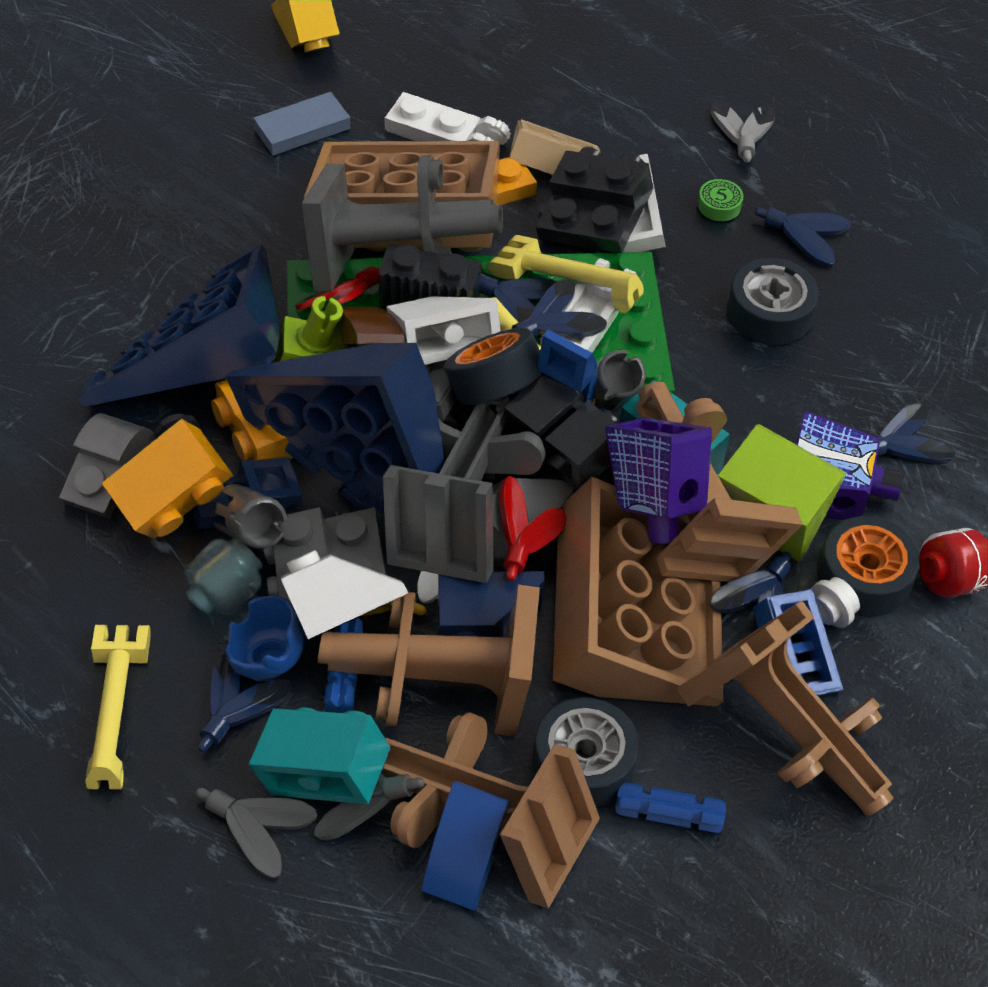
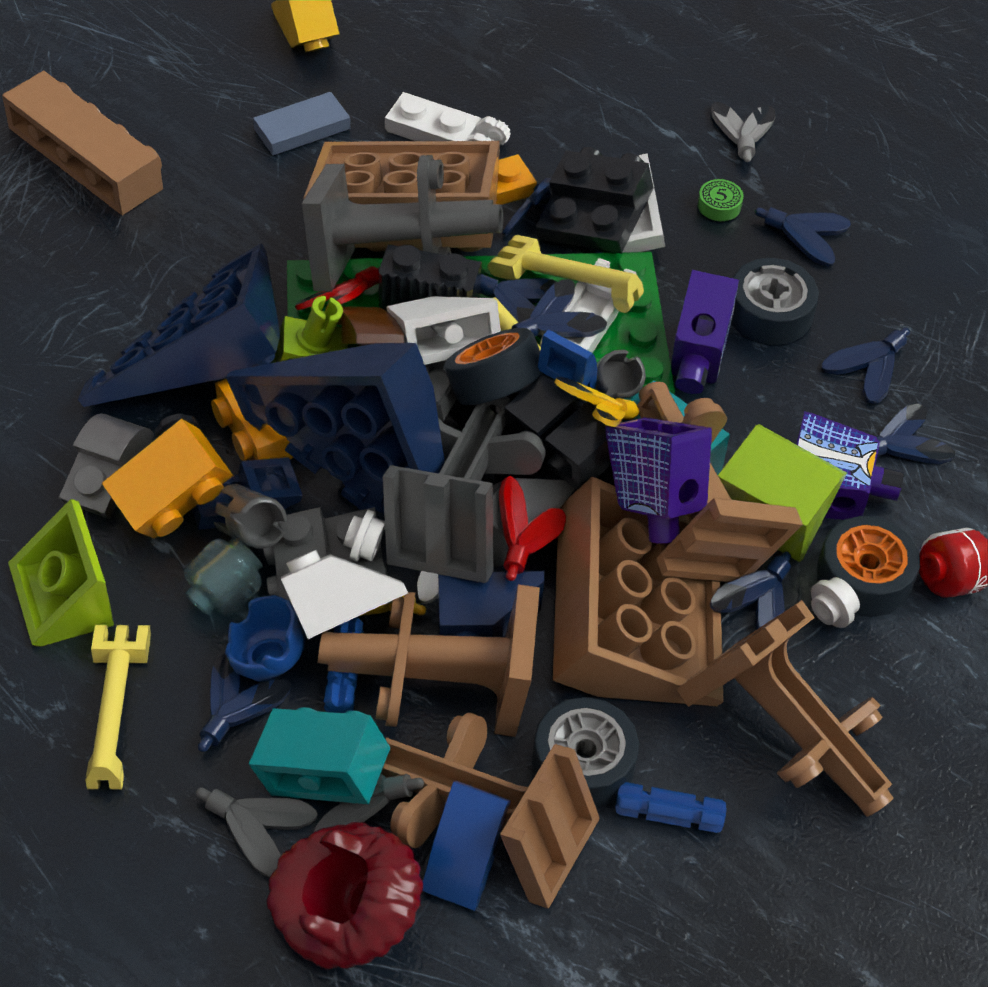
tan slope [510,119,601,175] -> none
slope [752,589,844,696] -> none
none -> medium nougat brick [2,71,163,215]
none -> lime slope [8,499,114,647]
none -> dark red piece [266,822,423,970]
none -> white plate [343,509,385,562]
none -> dark blue piece [502,178,552,236]
none -> yellow piece [554,377,640,427]
none -> dark purple torso [671,270,739,394]
none -> dark blue piece [822,327,910,404]

